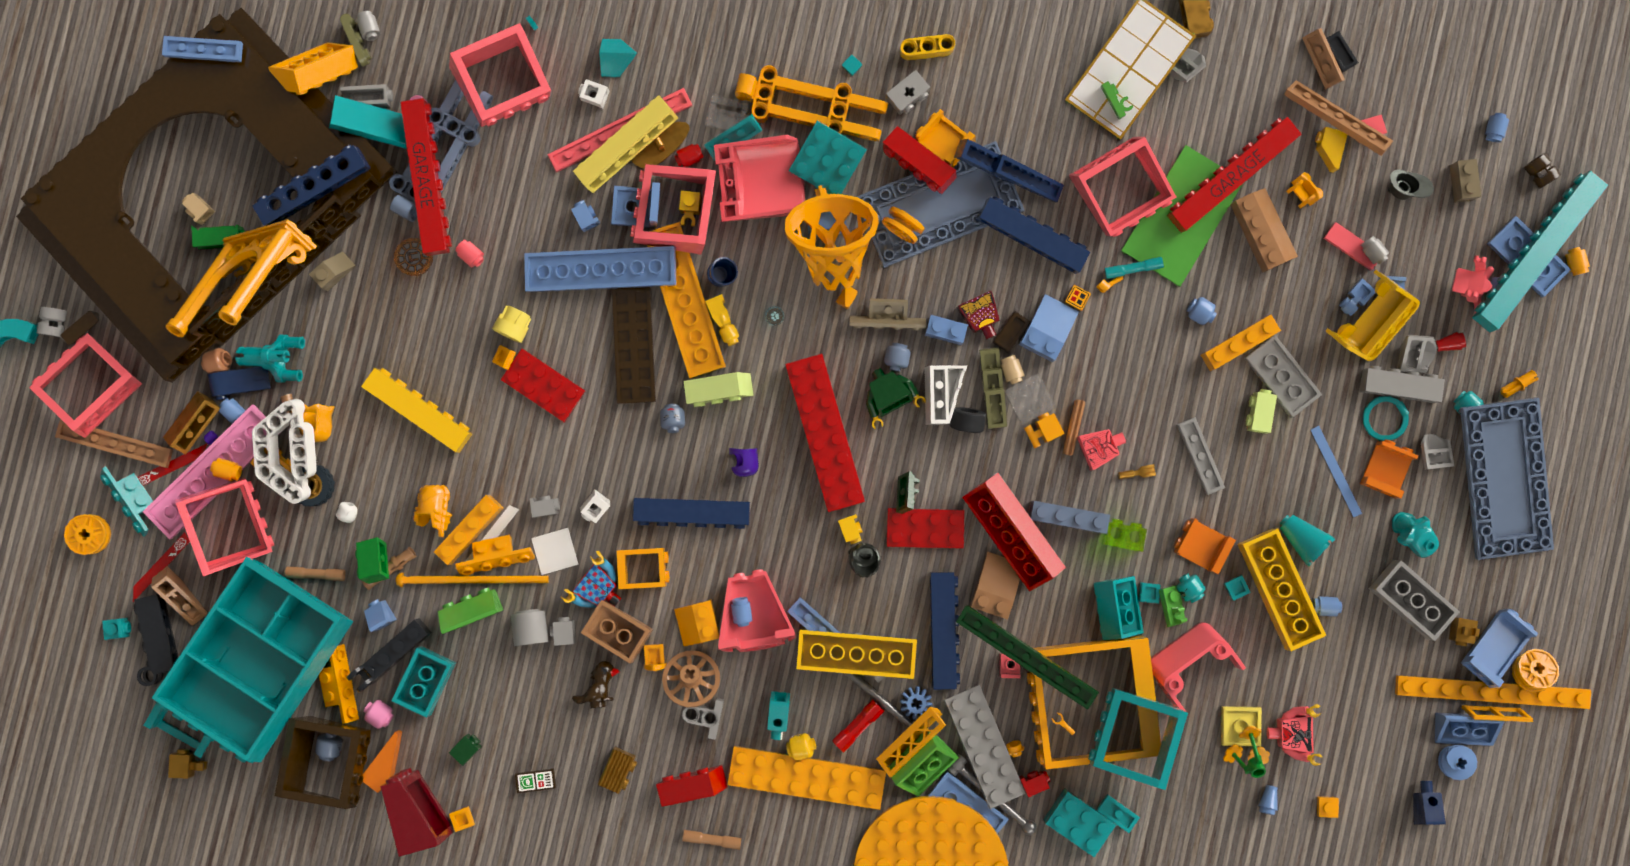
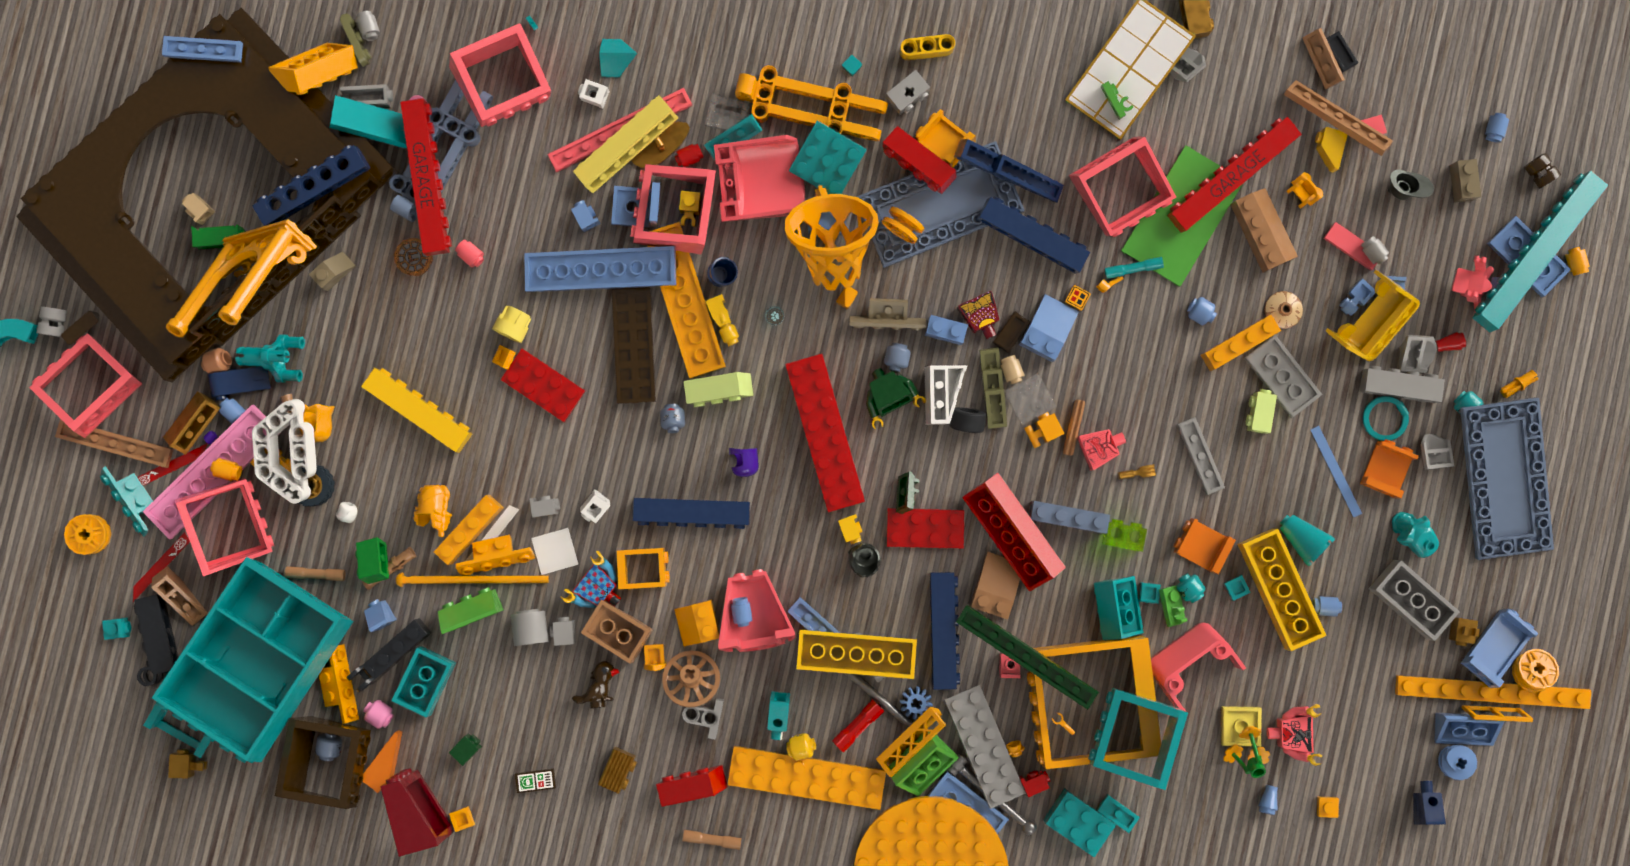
none -> tan dish [1265,291,1303,329]

